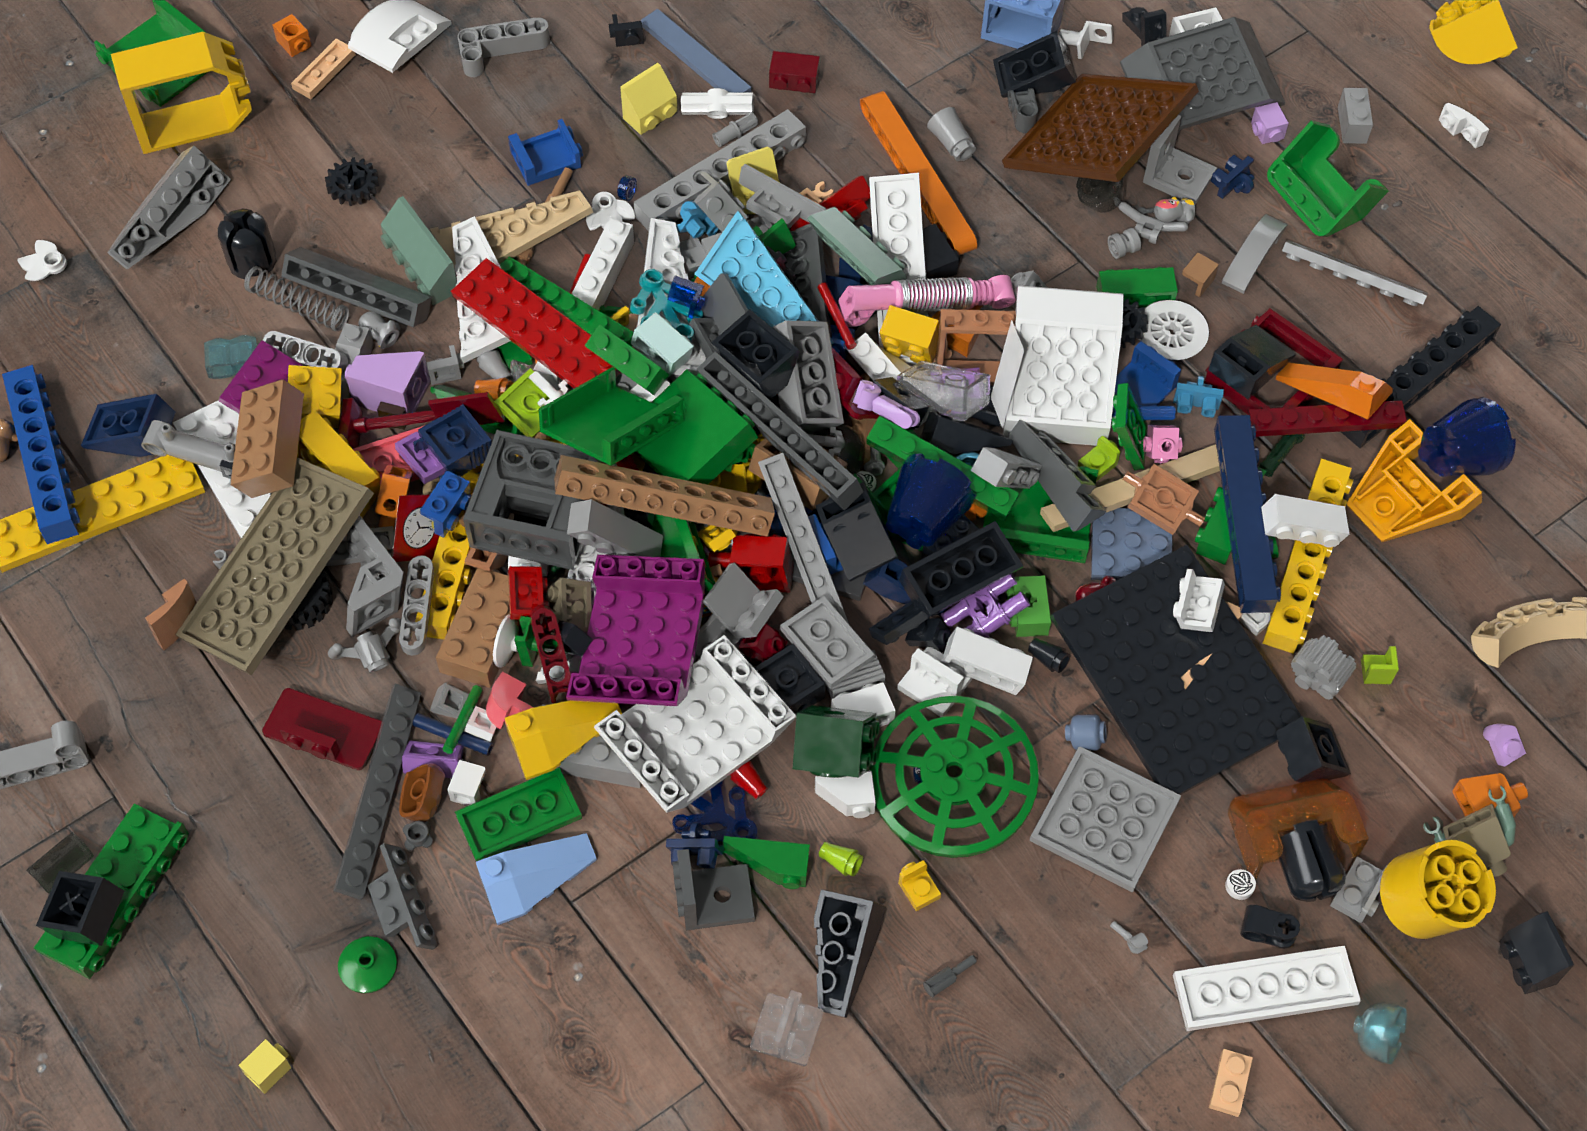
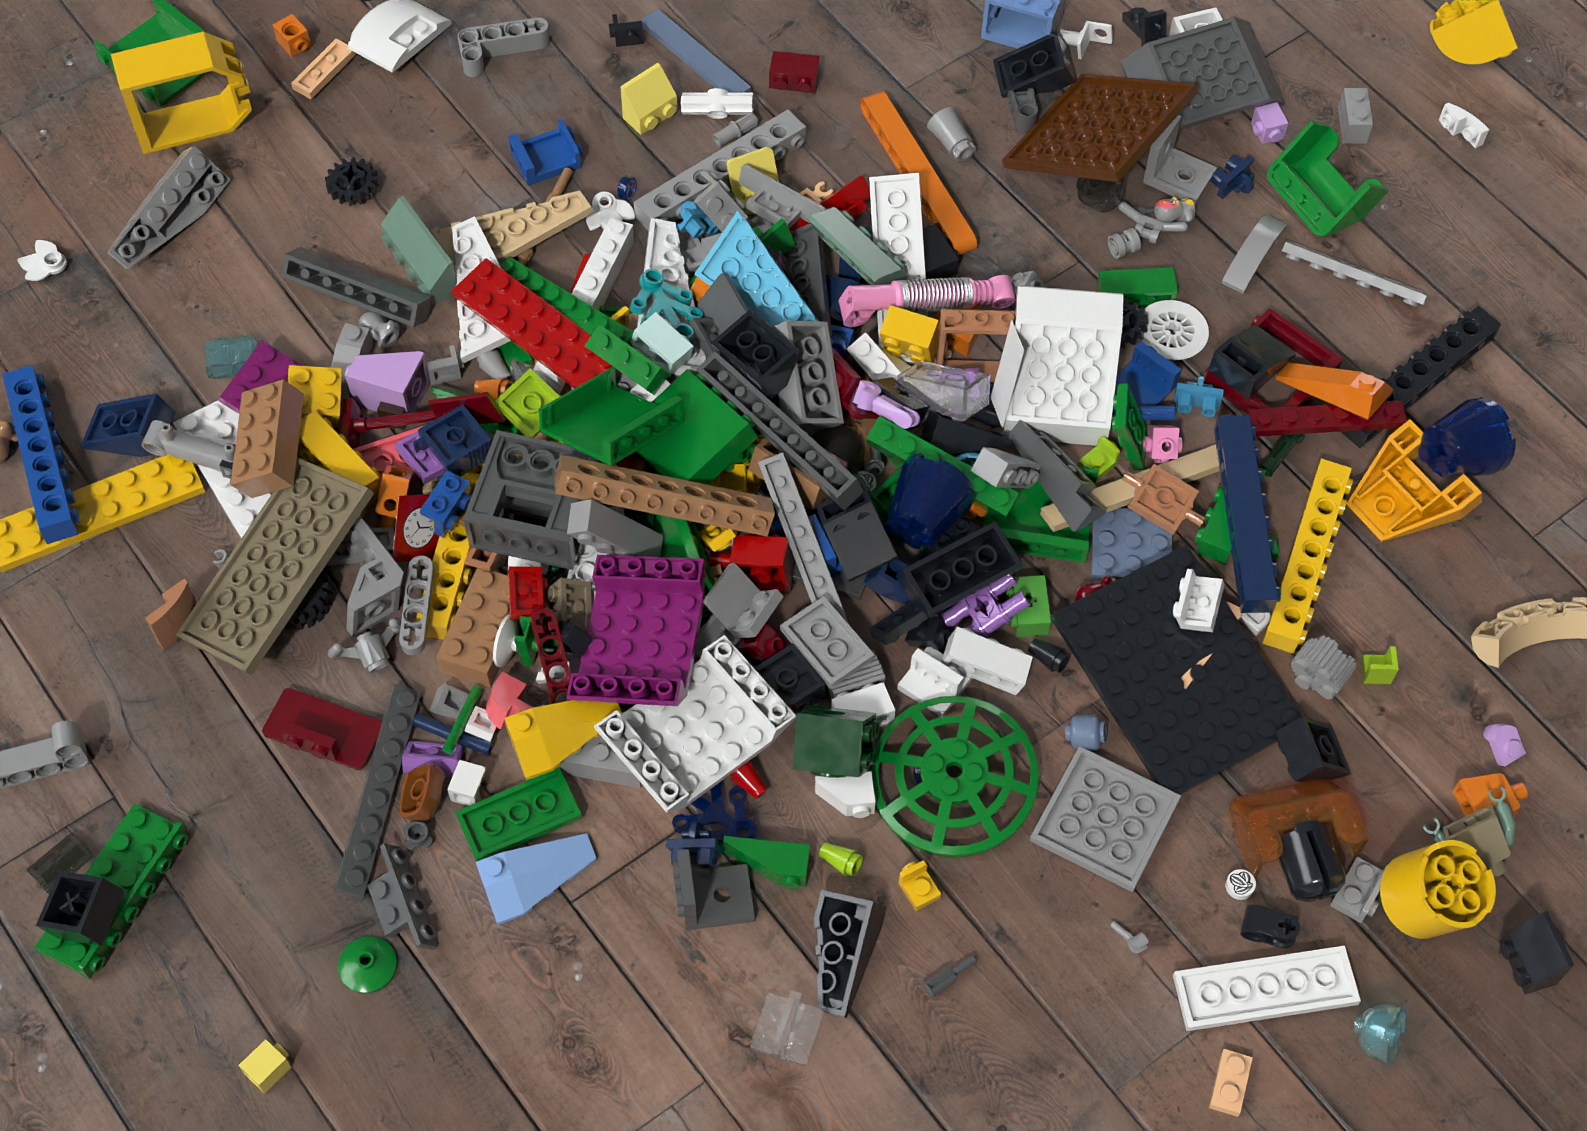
black cylinder [217,208,277,279] -> none
light grey piece [244,266,349,332] -> none
light grey beam [263,331,348,373] -> none
white piece [529,371,568,407] -> none
clear blue bracket [667,275,705,319] -> none
light grey piece [808,427,845,457] -> none
red bar [817,283,857,350] -> none
medium nougat panel [1182,253,1219,297] -> none
white brick [1261,494,1350,547] -> none

